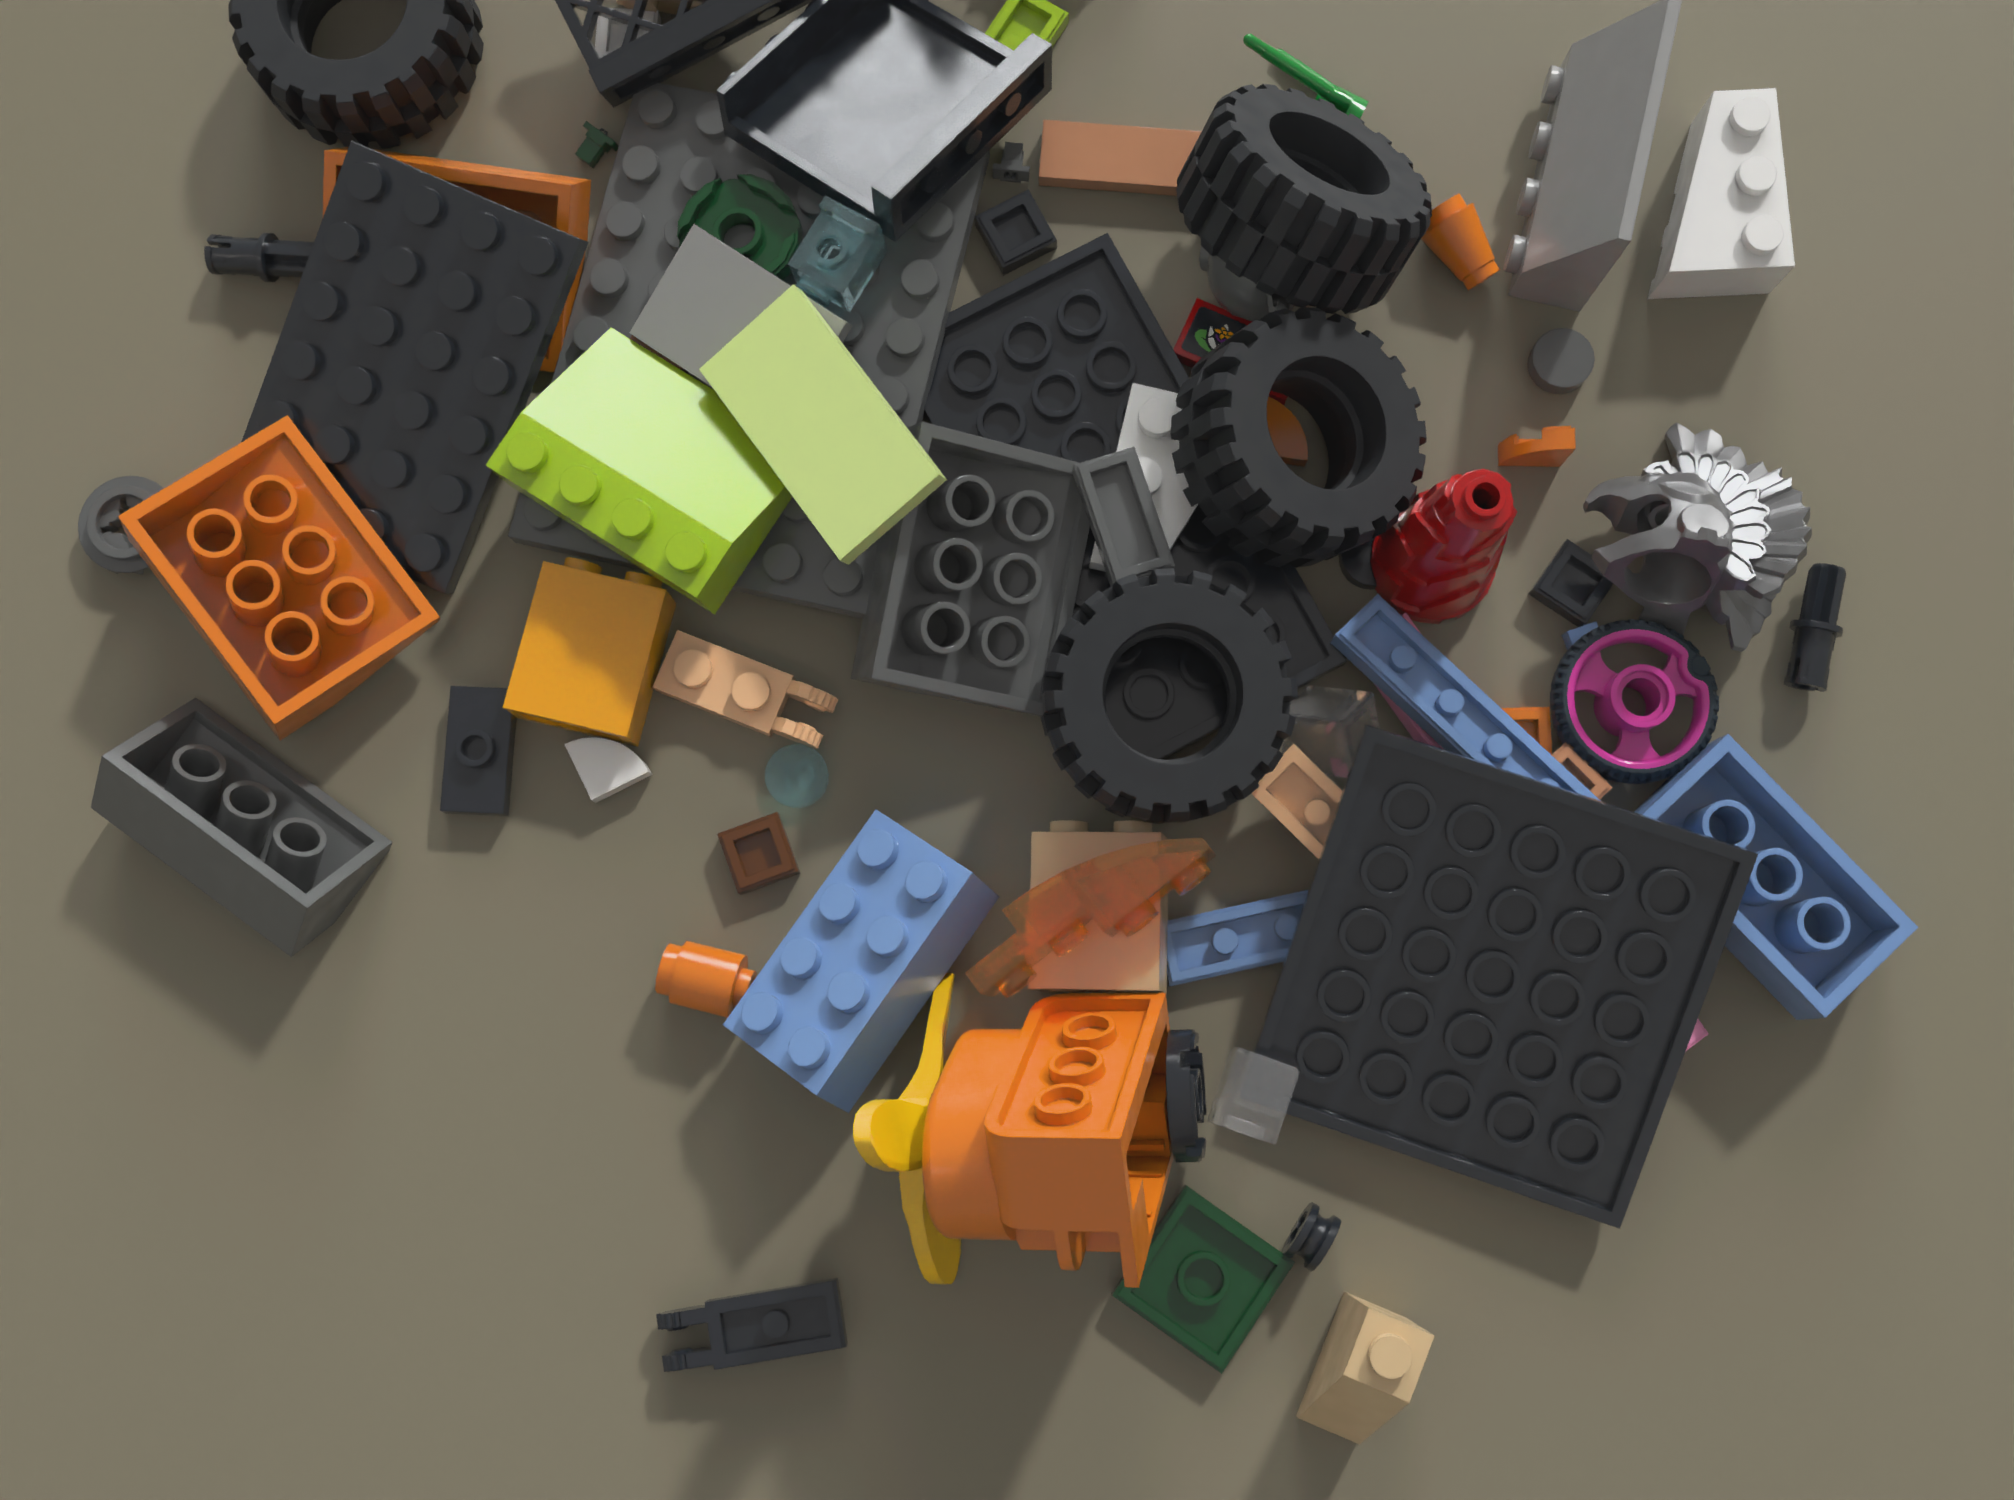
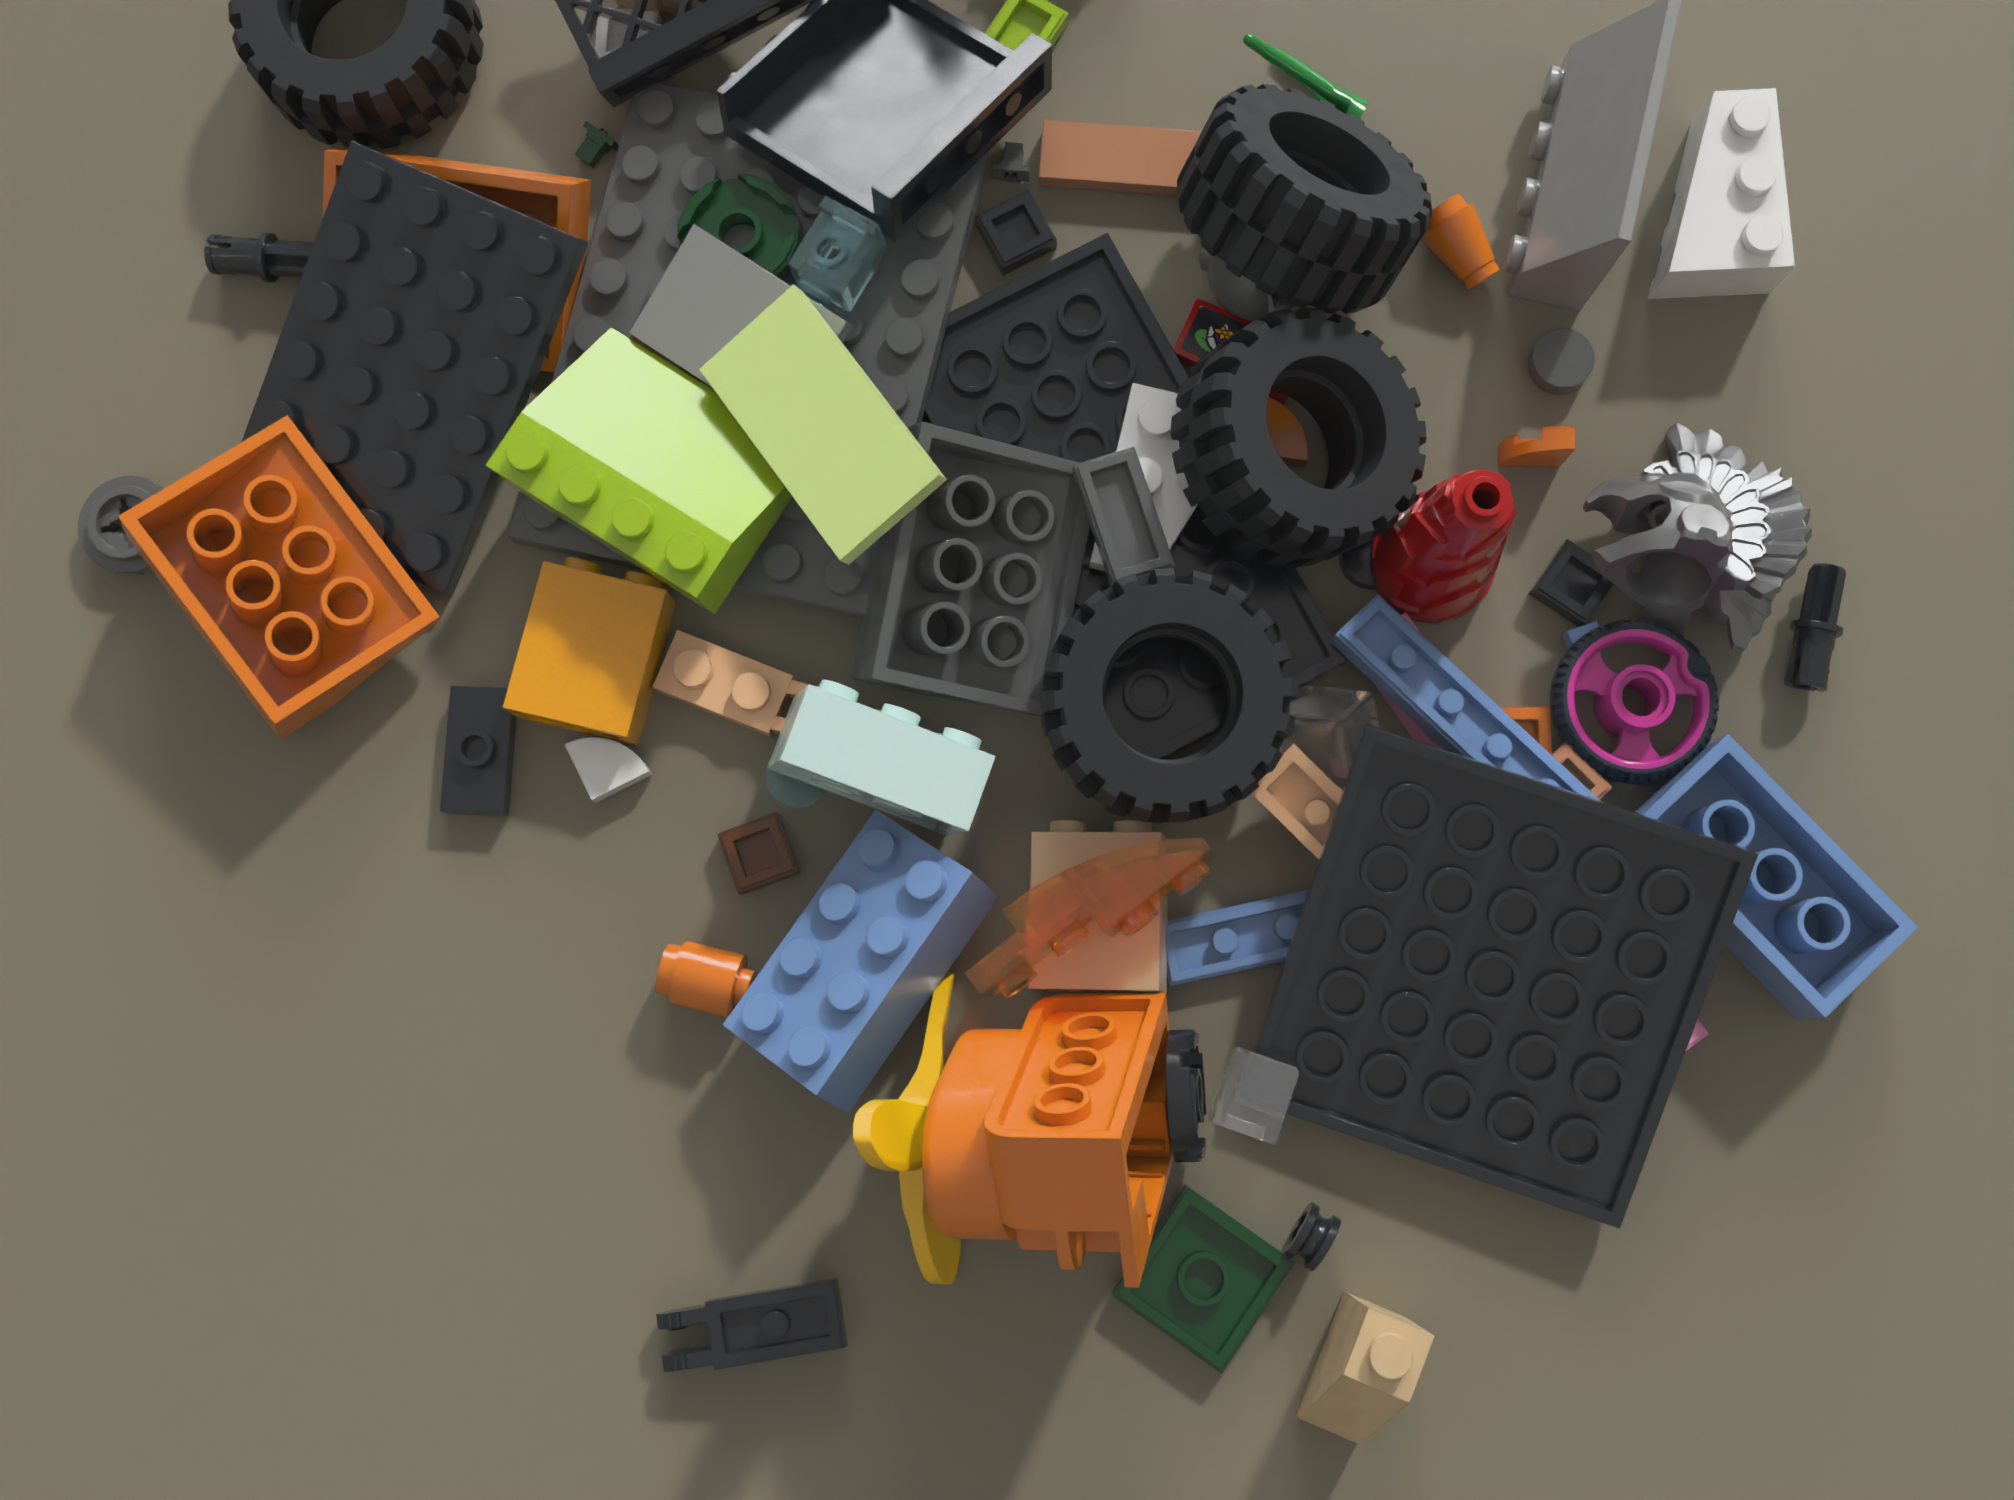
dark grey slope [91,698,392,957] -> none
none -> light aqua brick [767,679,996,835]

